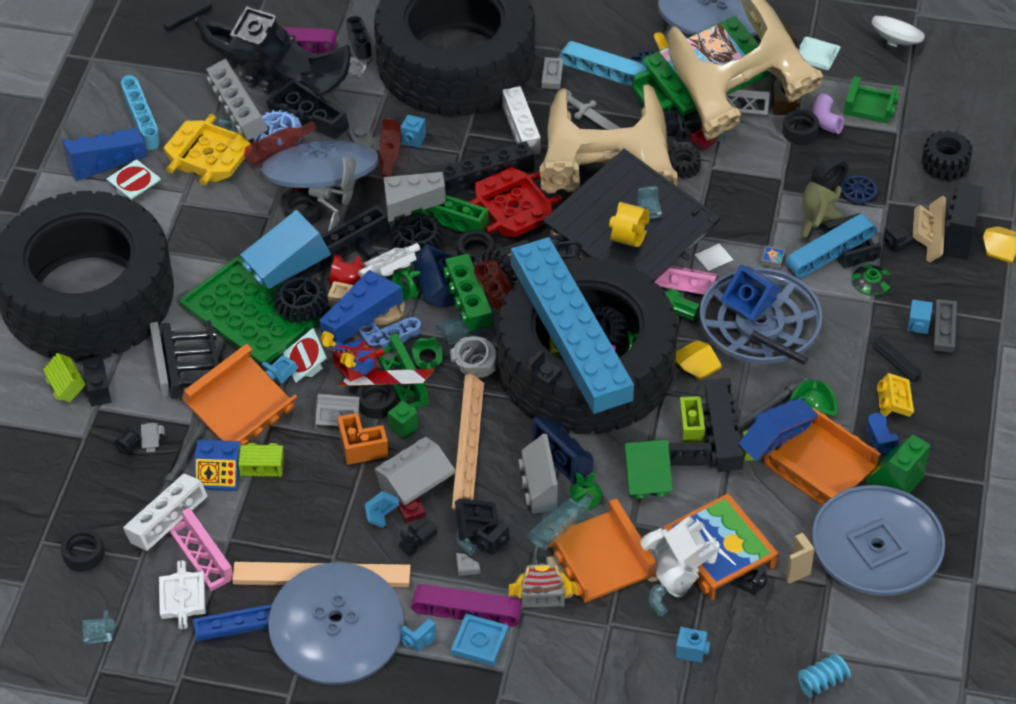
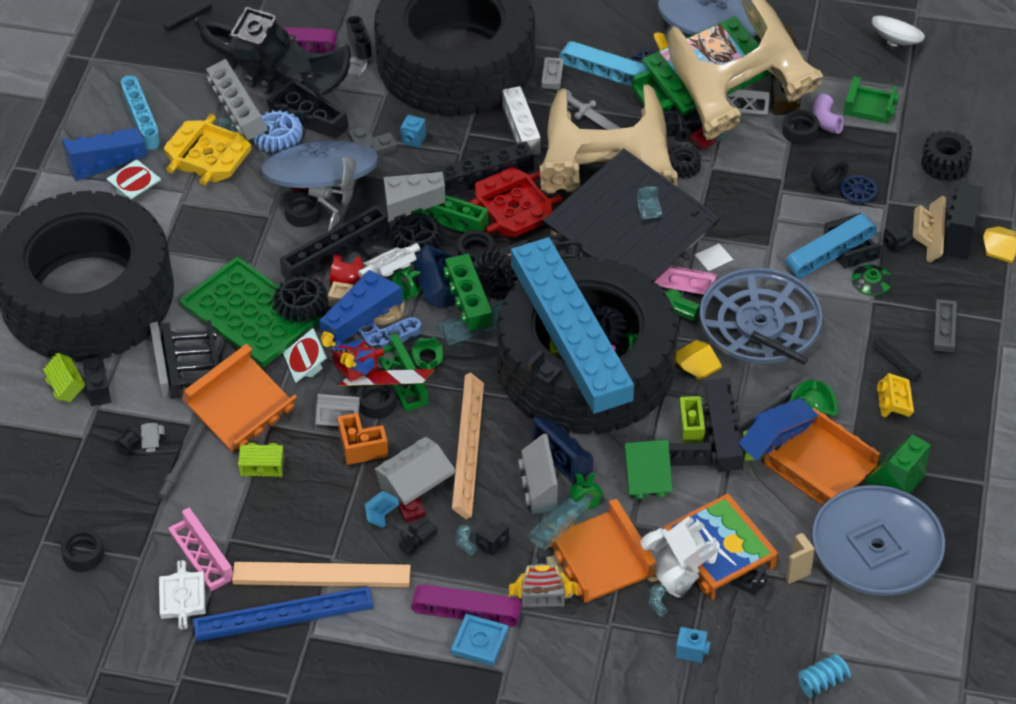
clear light blue bracket [83,610,115,644] -> none
white brick [123,473,208,551] -> none
slope [194,440,240,491] -> none
dark azure slope [240,210,331,289] -> none
clear red piece [244,121,317,164] -> none
dark azure bracket [261,355,298,384] -> none
sand blue dish [269,562,404,685] -> none
clear red piece [379,118,401,177] -> none
green brick [388,401,418,439] -> none
dark azure bracket [401,619,436,653] -> none
light grey helmet [450,336,498,378] -> none
black wing [455,498,498,541] -> none
light grey tile [456,553,480,576] -> none
clear red beam [474,260,512,313] -> none
yellow brick [609,202,650,247] -> none
blue slope [720,265,782,321] -> none
tile [761,246,785,269] -> none
light aqua piece [799,37,841,71] -> none
olive piece [801,182,846,240] -> none
blue leg [866,413,899,455] -> none
dark azure brick [907,299,933,334] -> none

